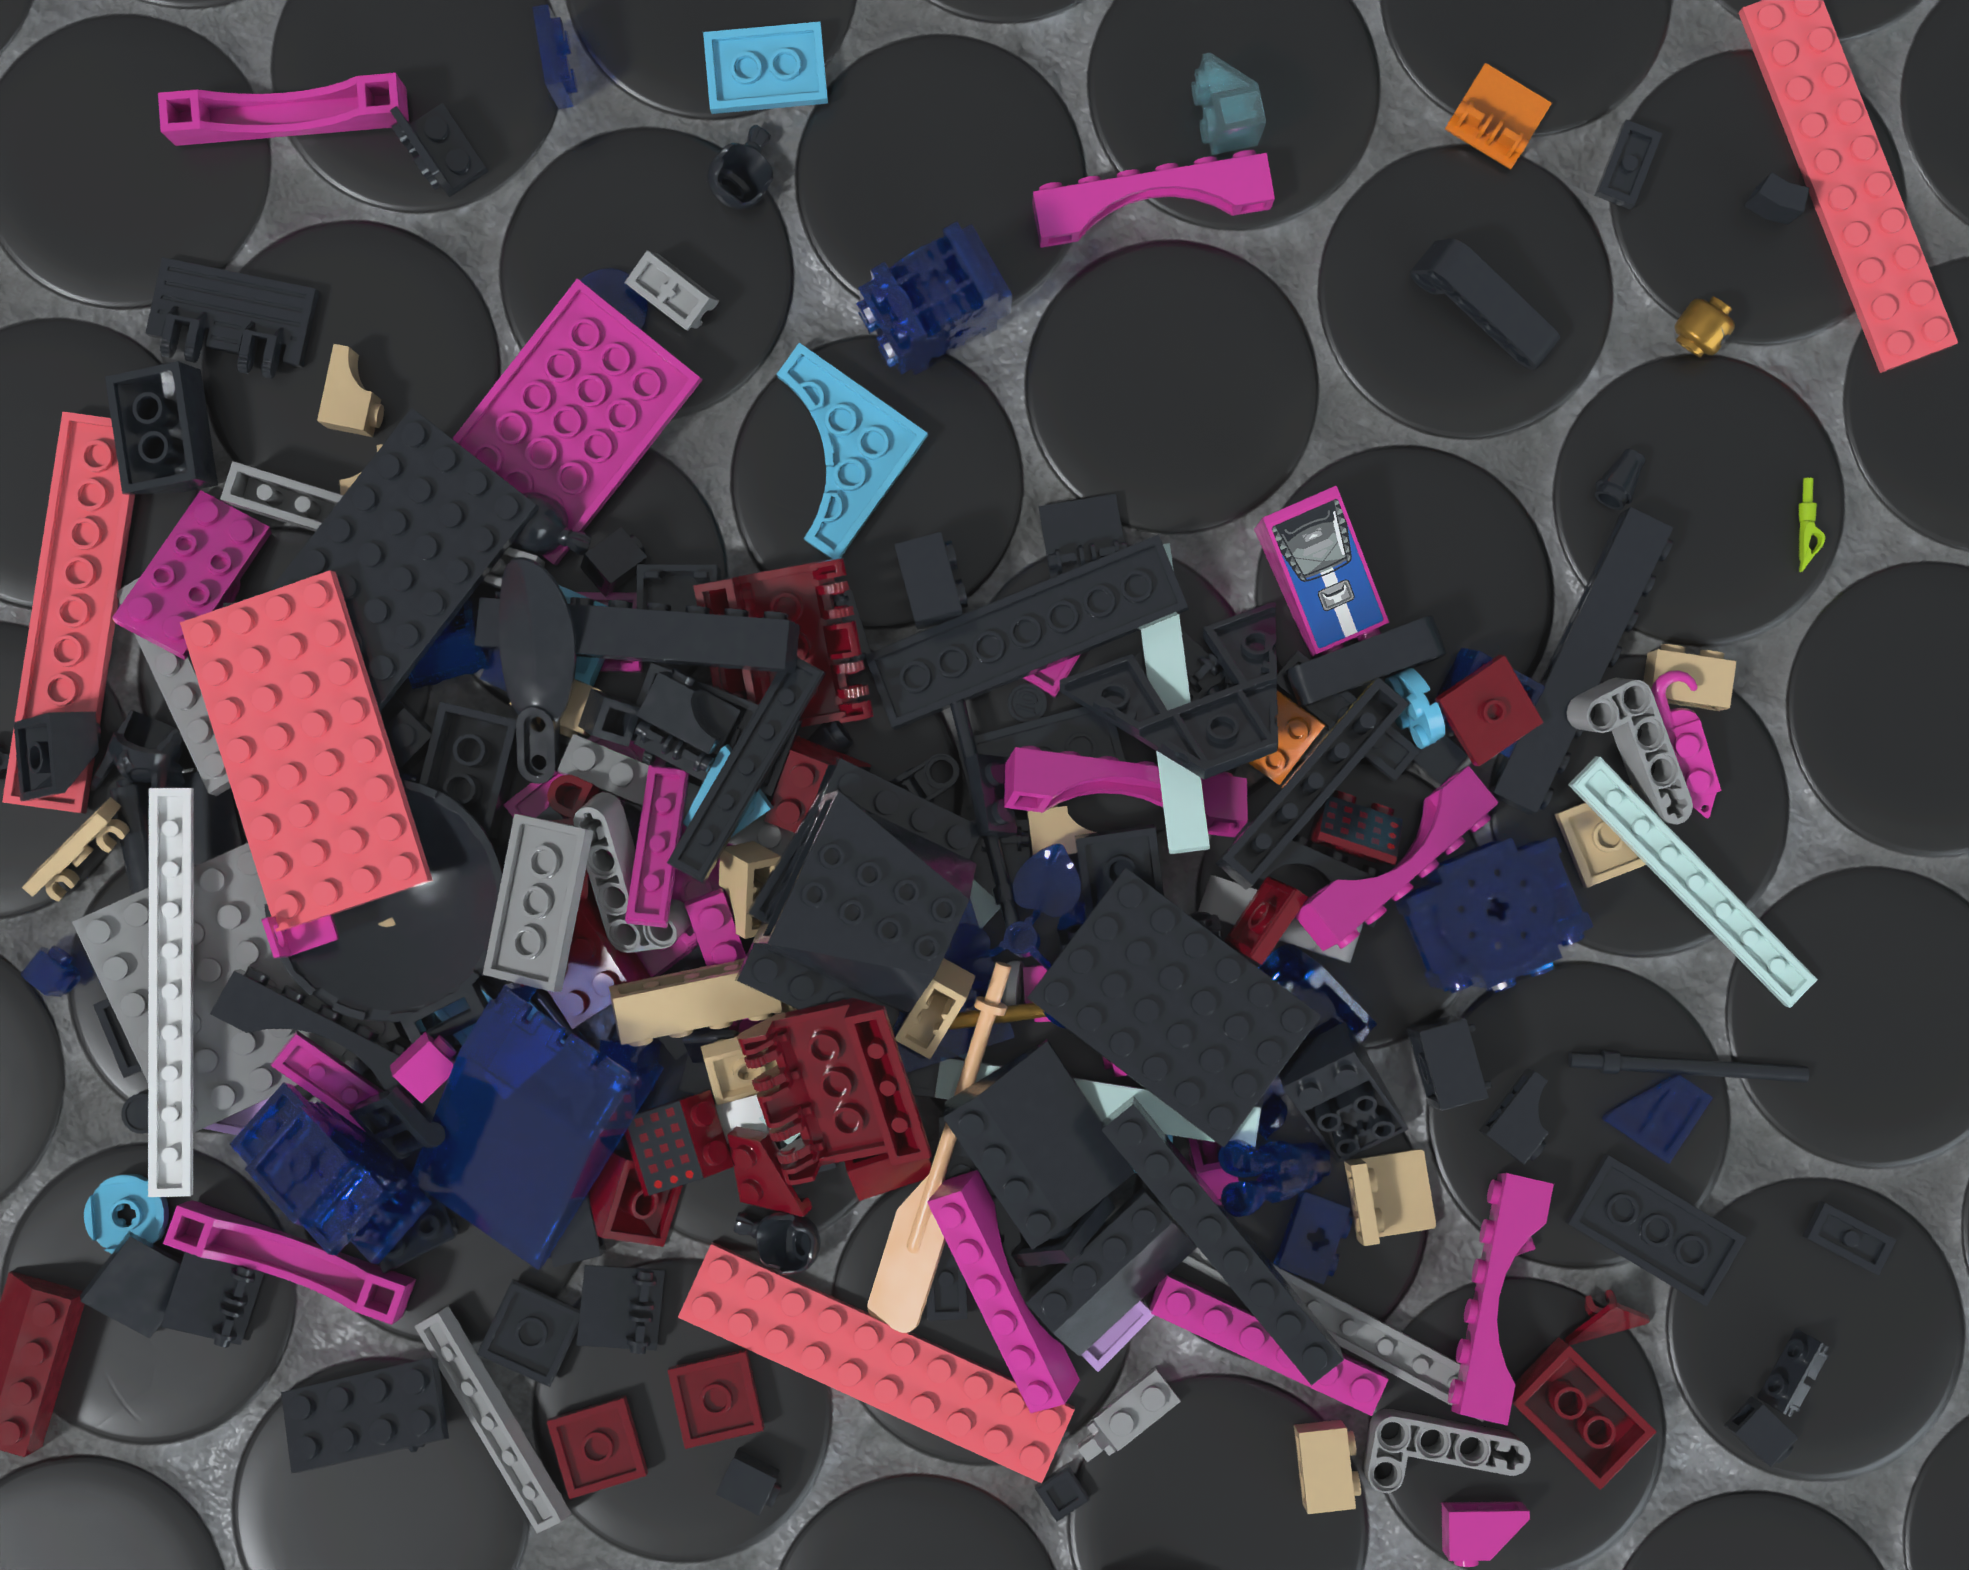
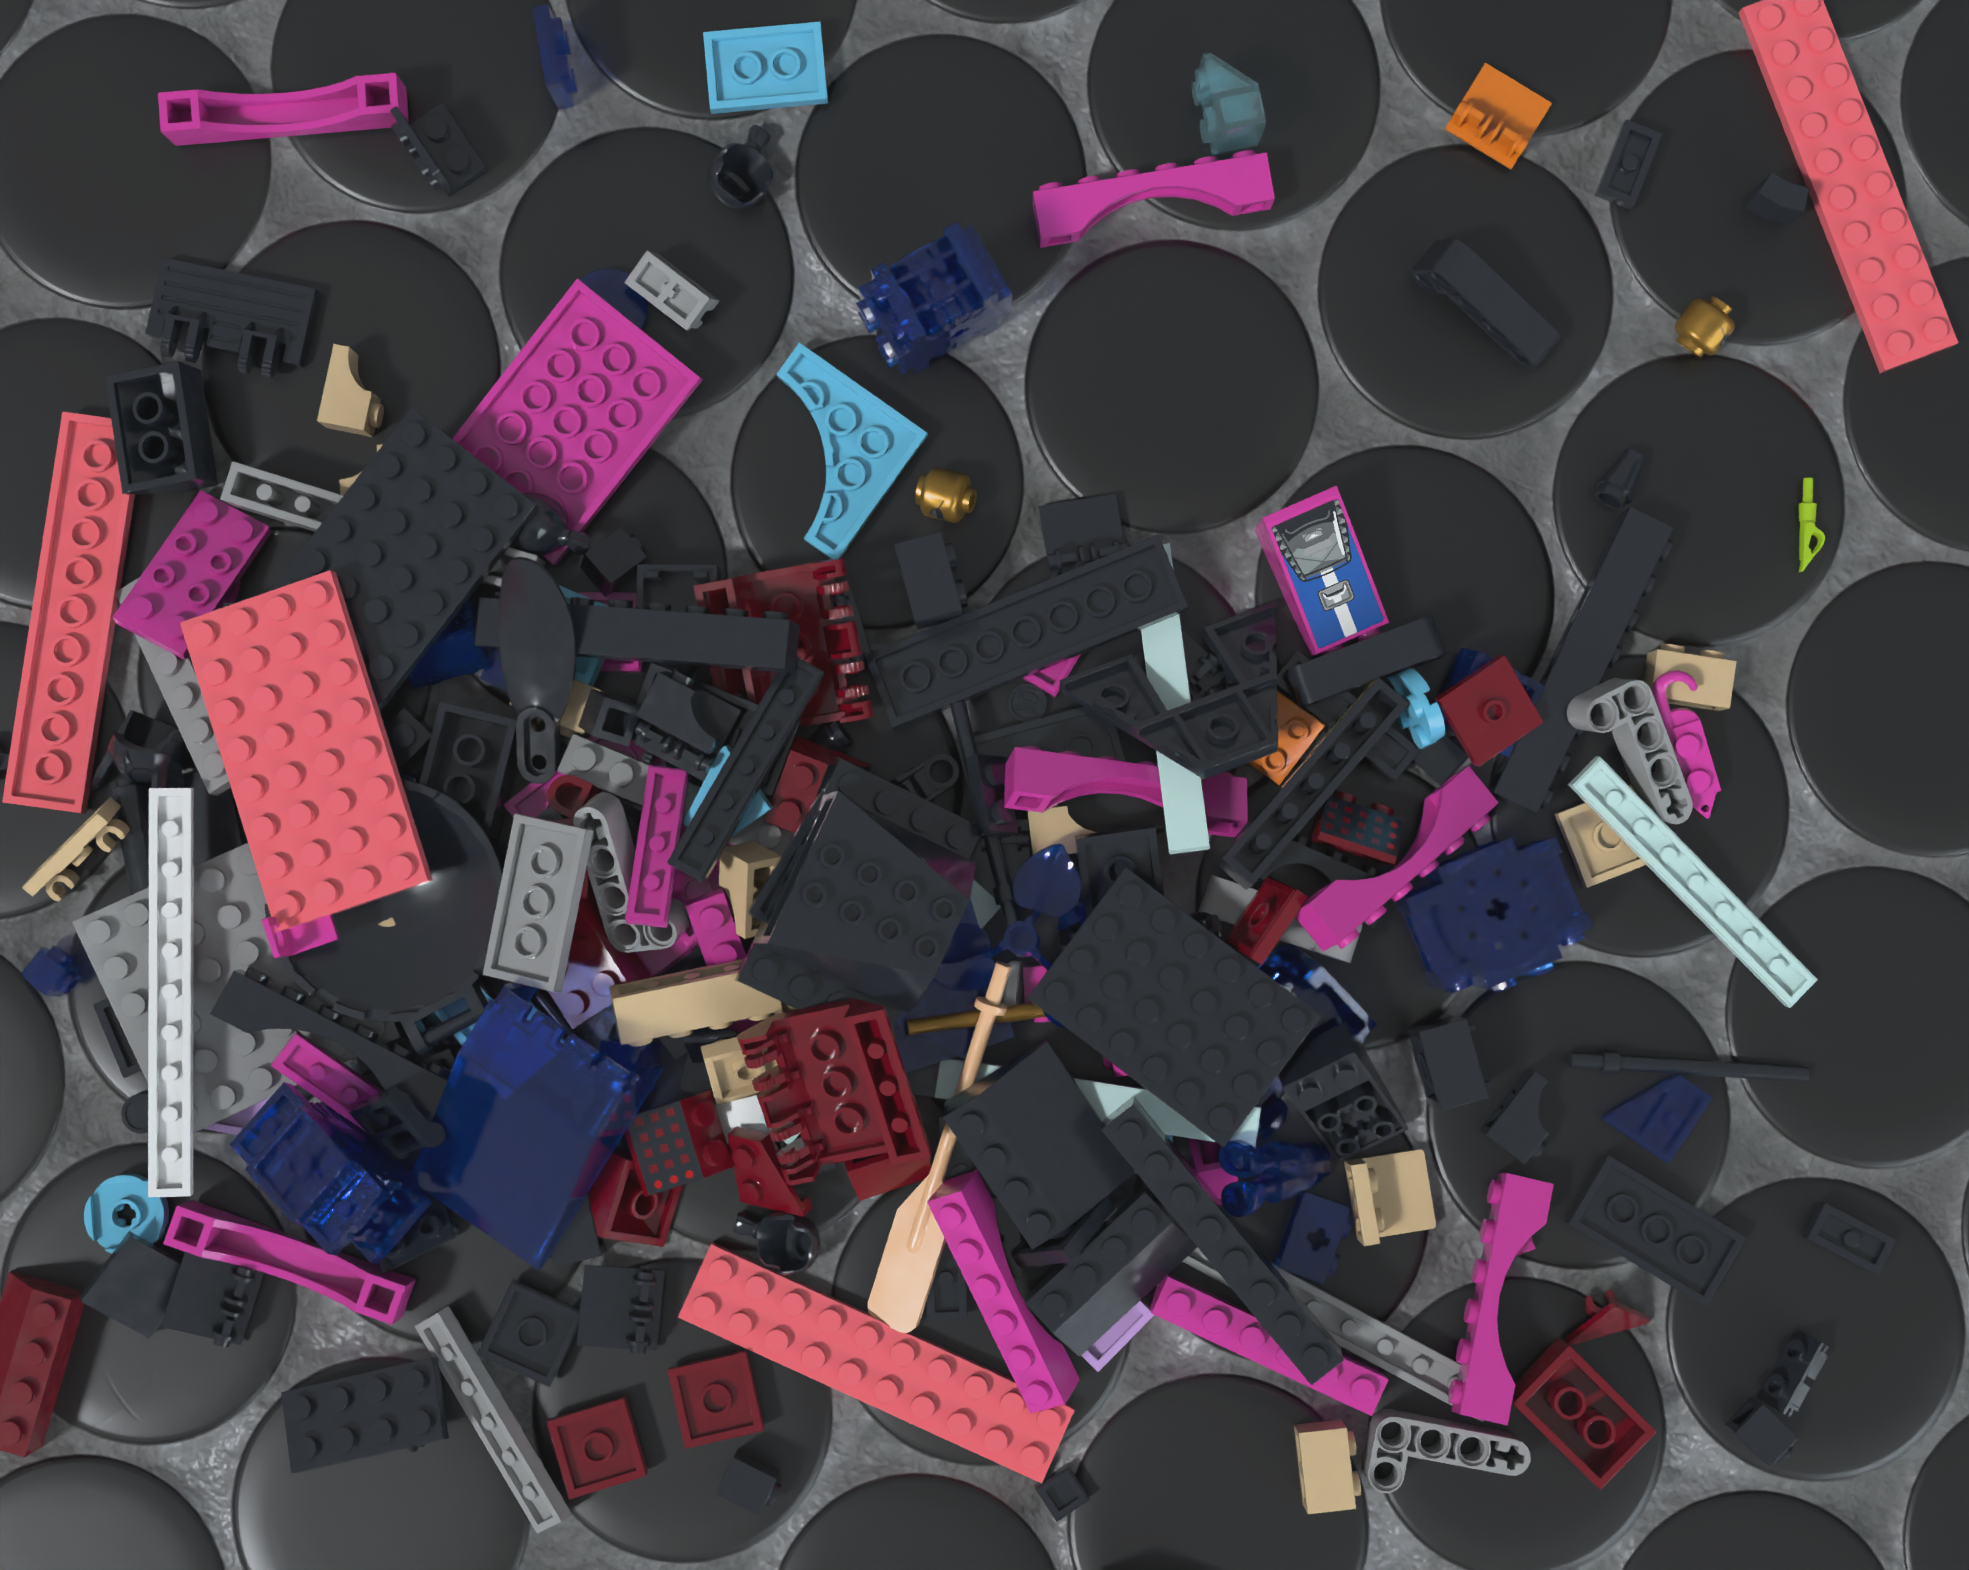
black slope [14,712,101,802] -> none
dark pink brick [390,1031,458,1103] -> none
tan arch [895,958,975,1059] -> none
light grey hinge [1077,1368,1181,1462] -> none
dark pink slope [1442,1502,1530,1567] -> none
none -> pearl gold head [915,467,977,523]

